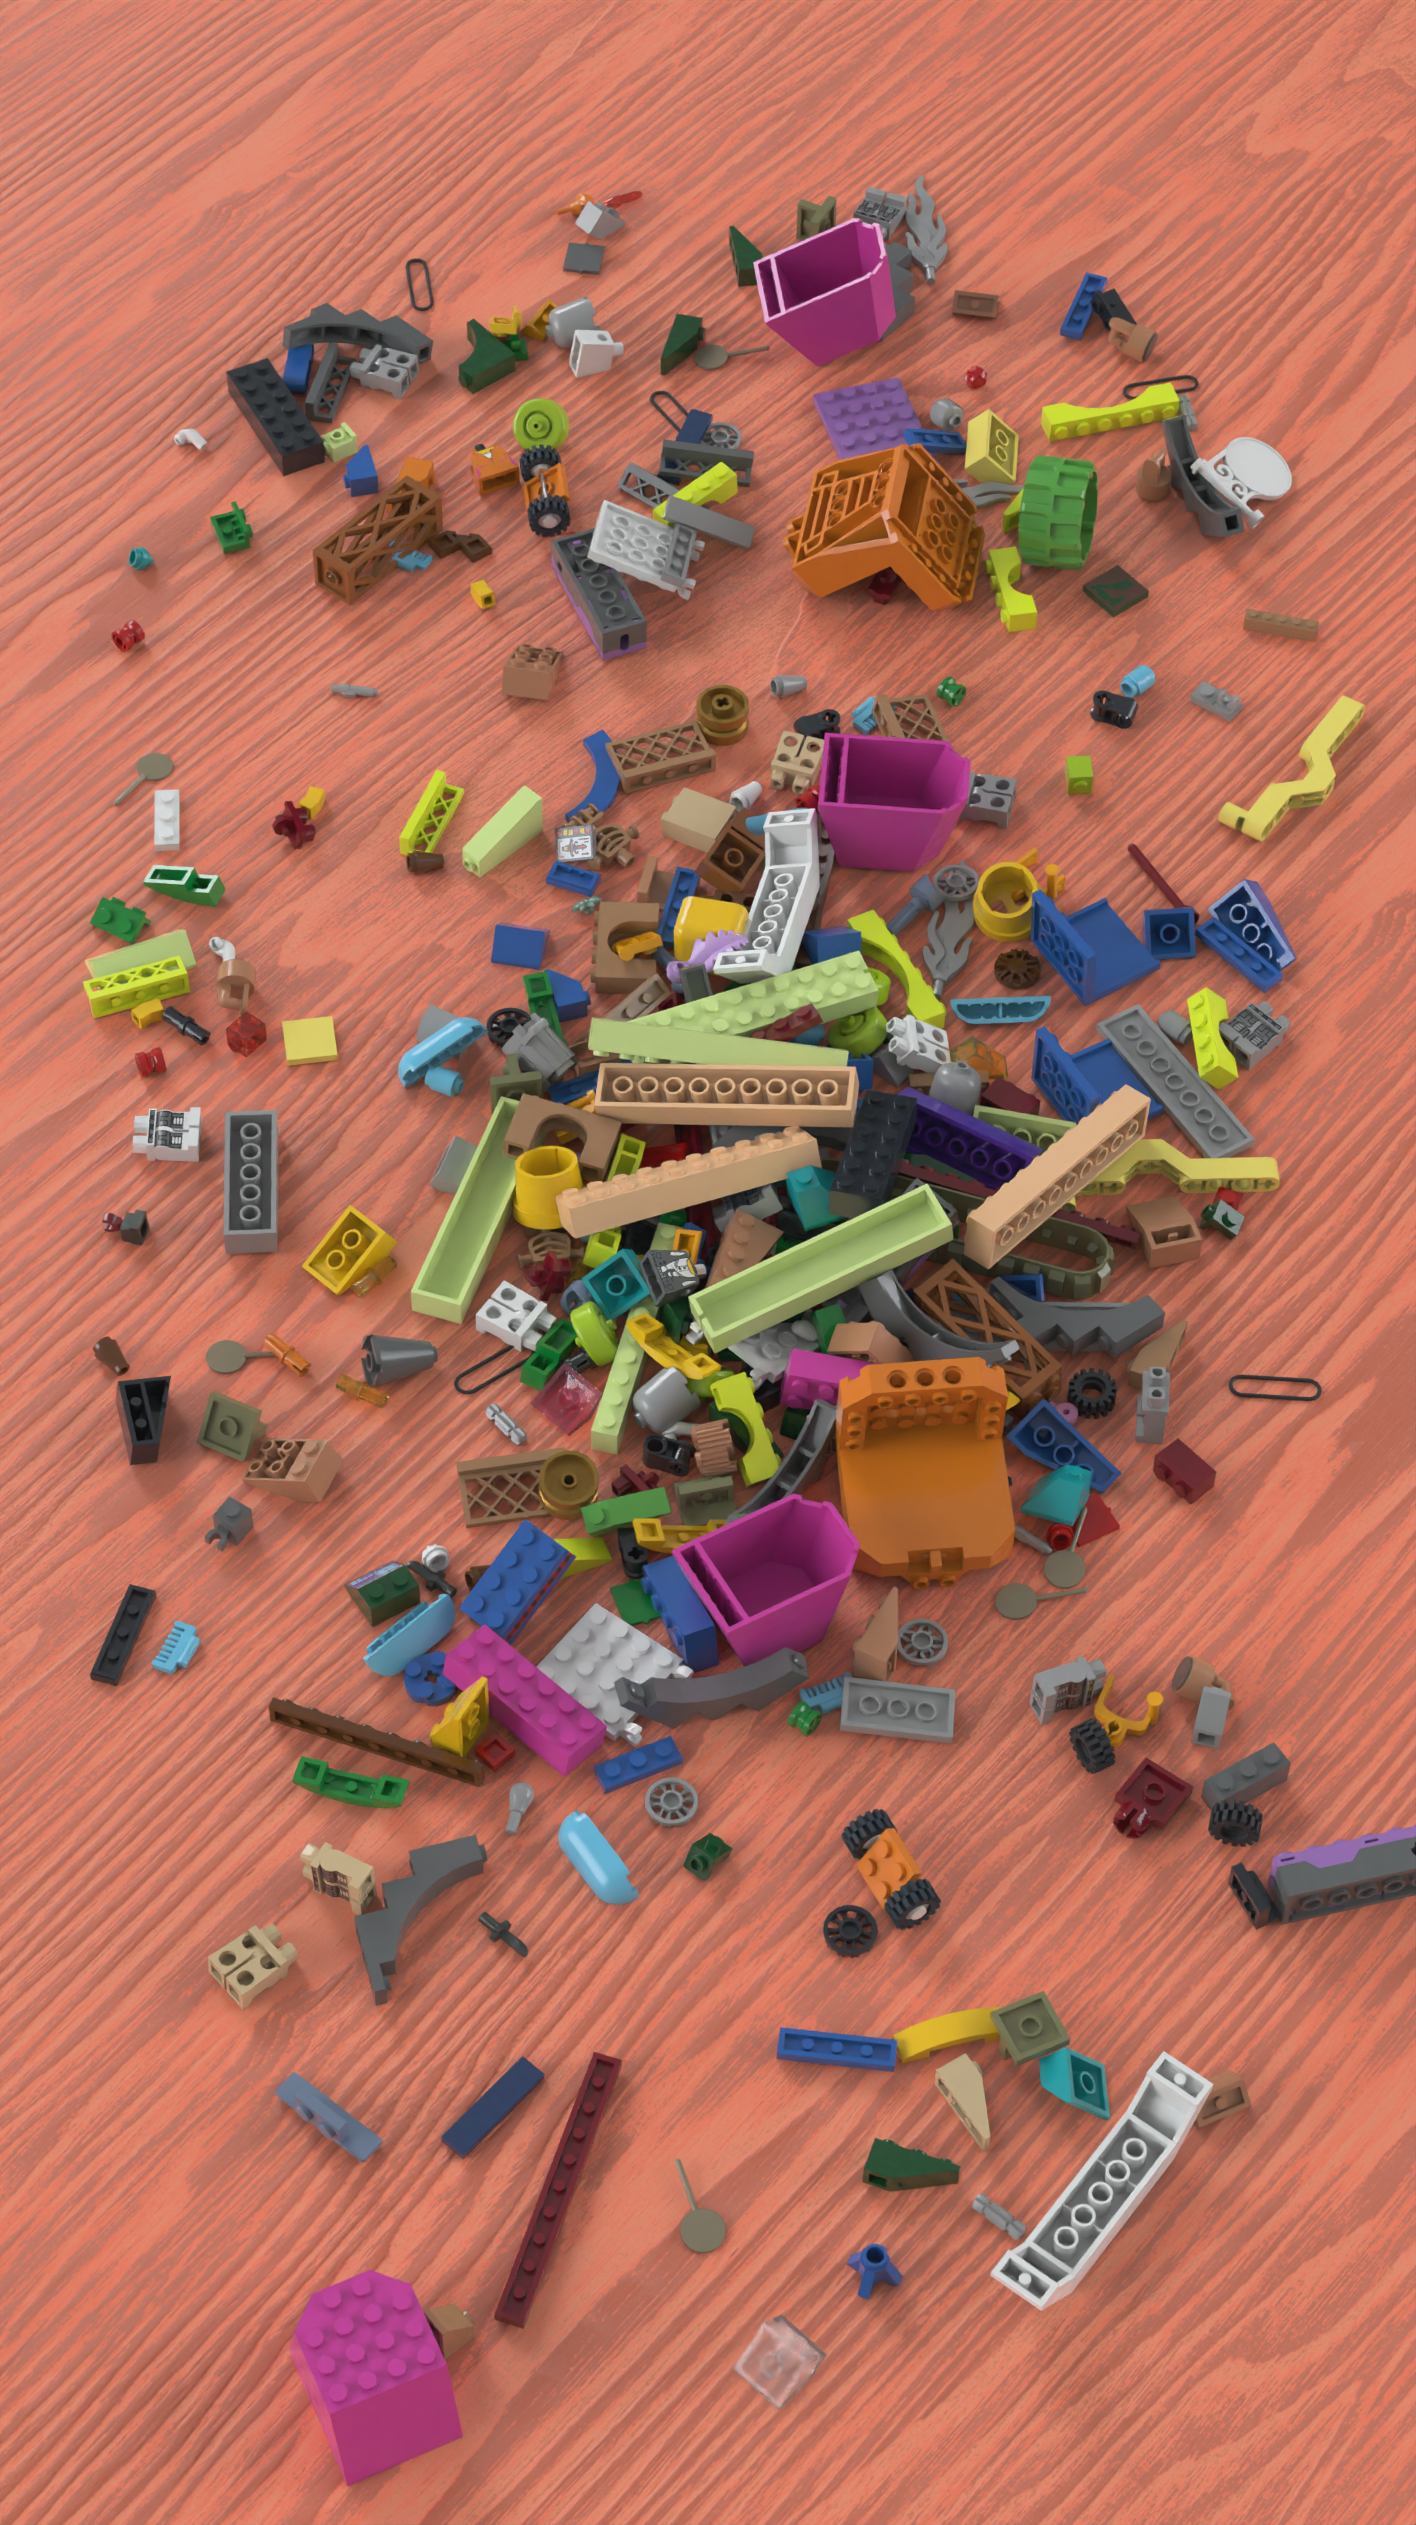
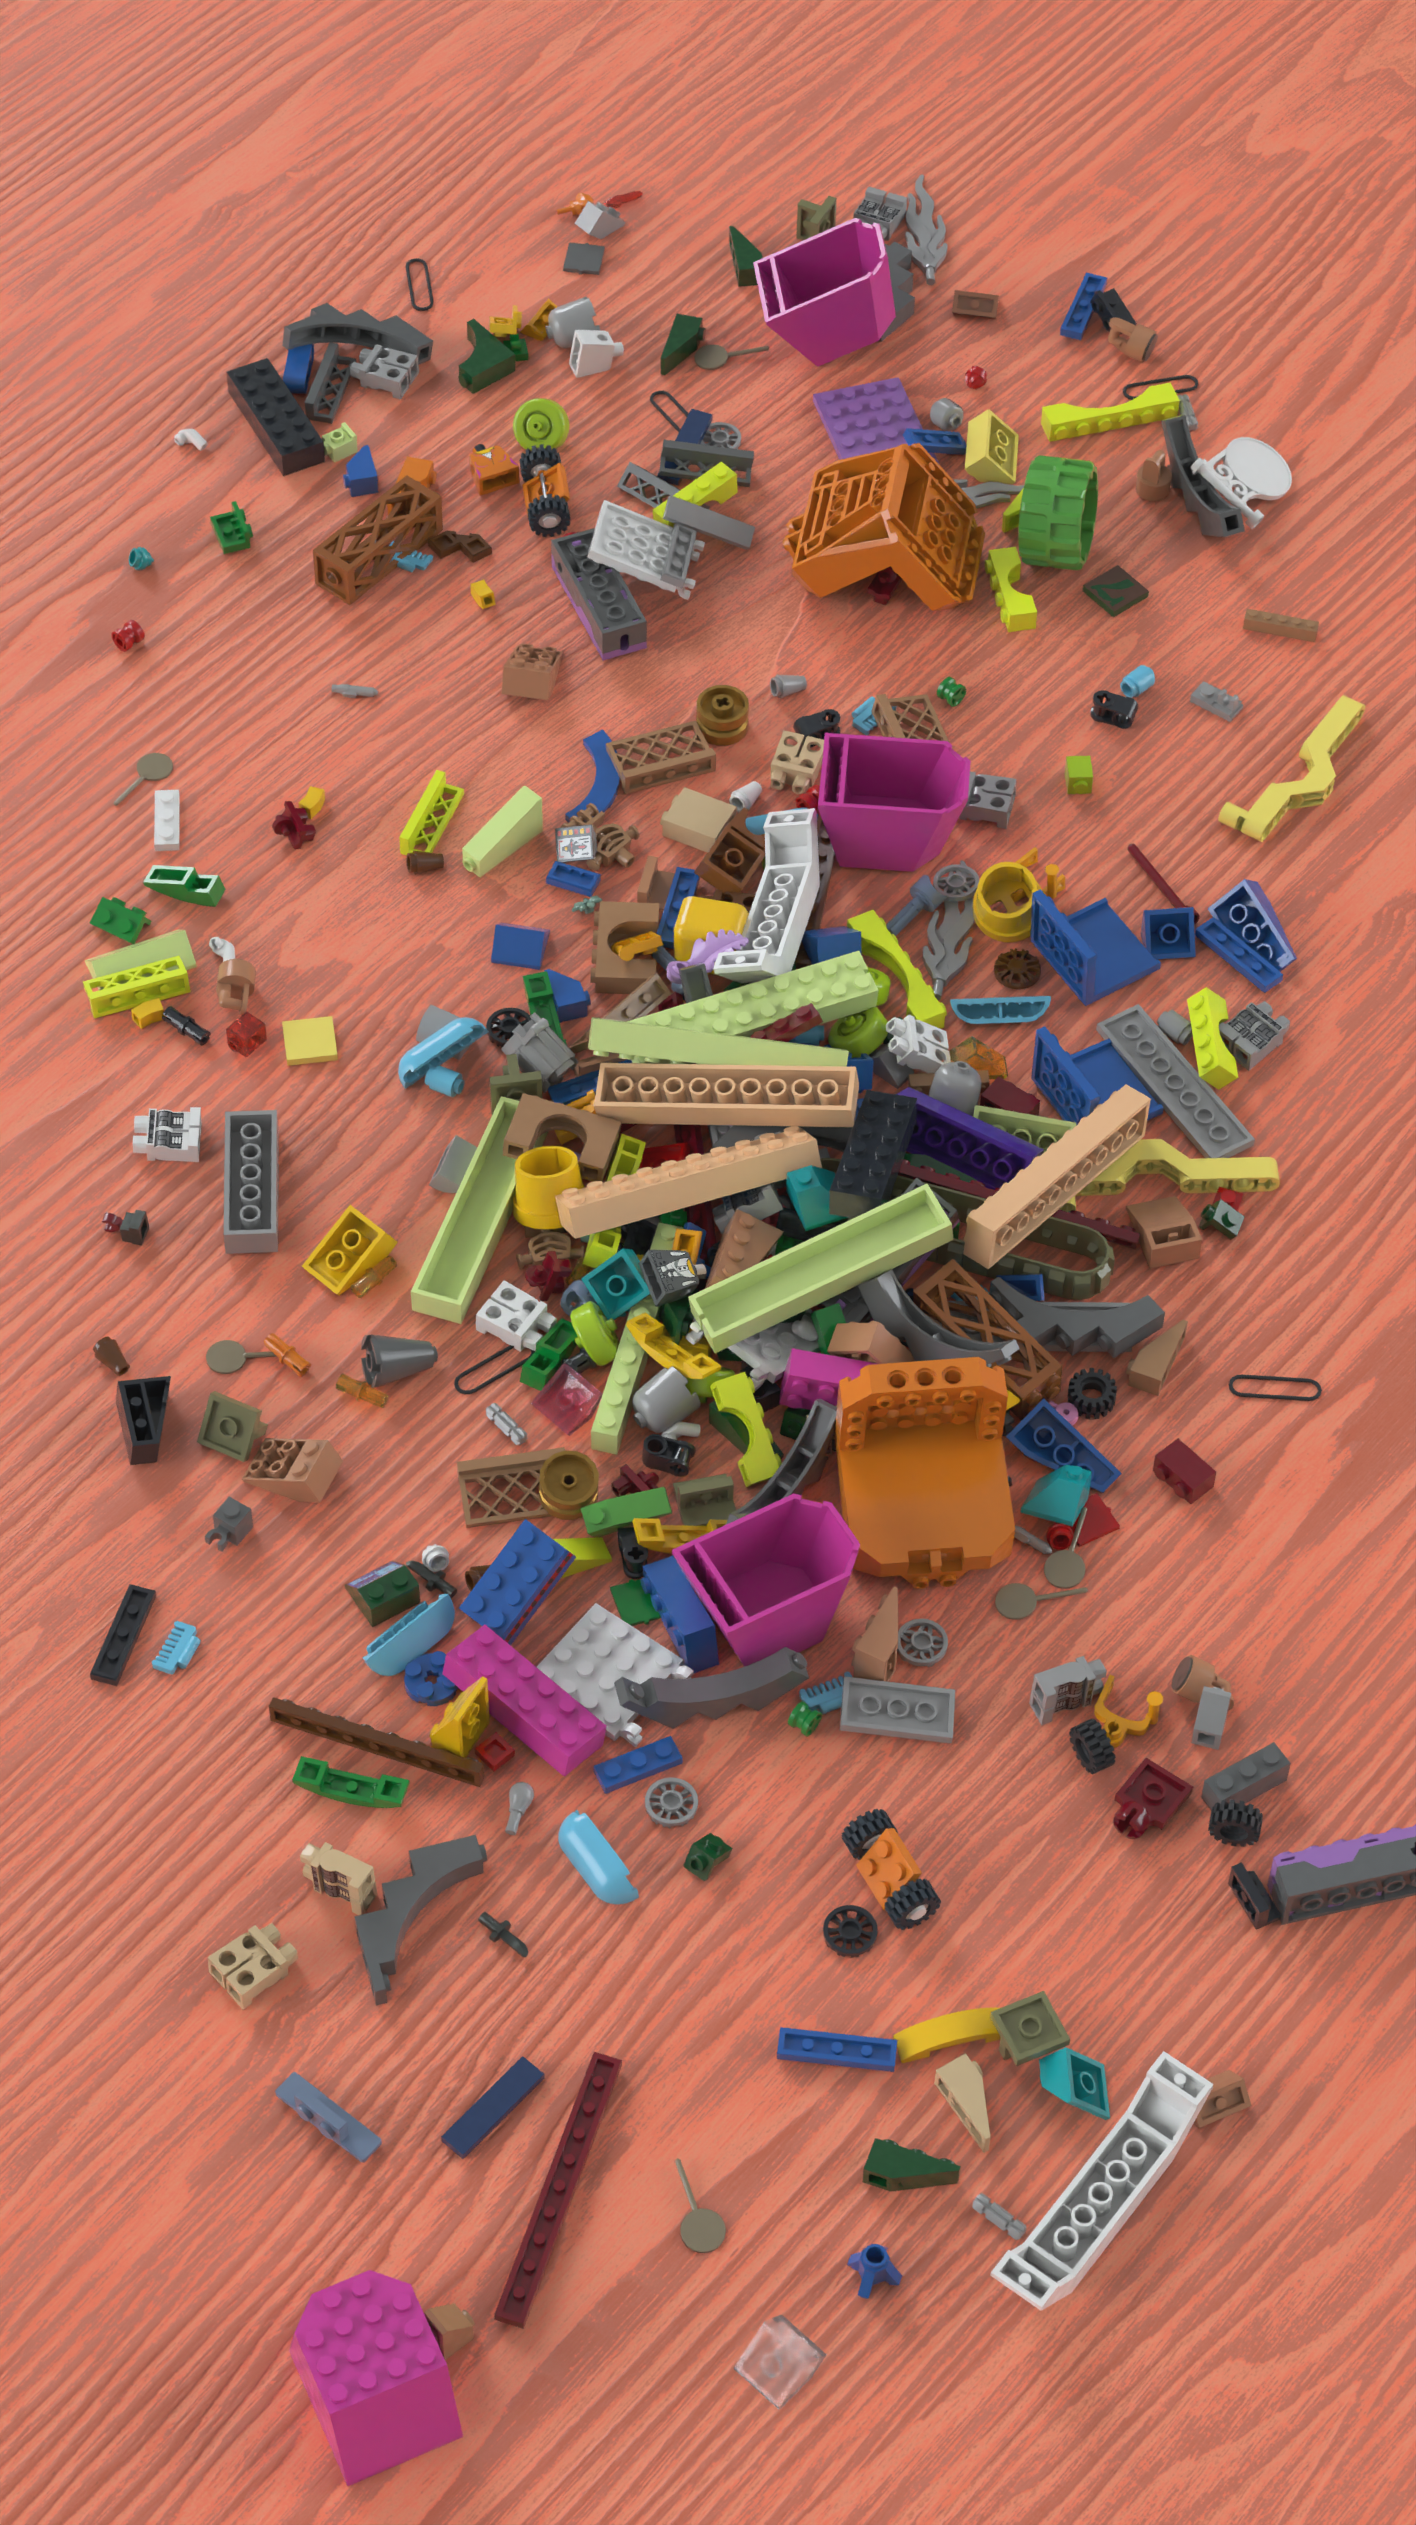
red wheel [135,1047,167,1078] -> none
nougat brick [690,1419,738,1478] -> none
light grey hips [1135,1366,1170,1444] -> none

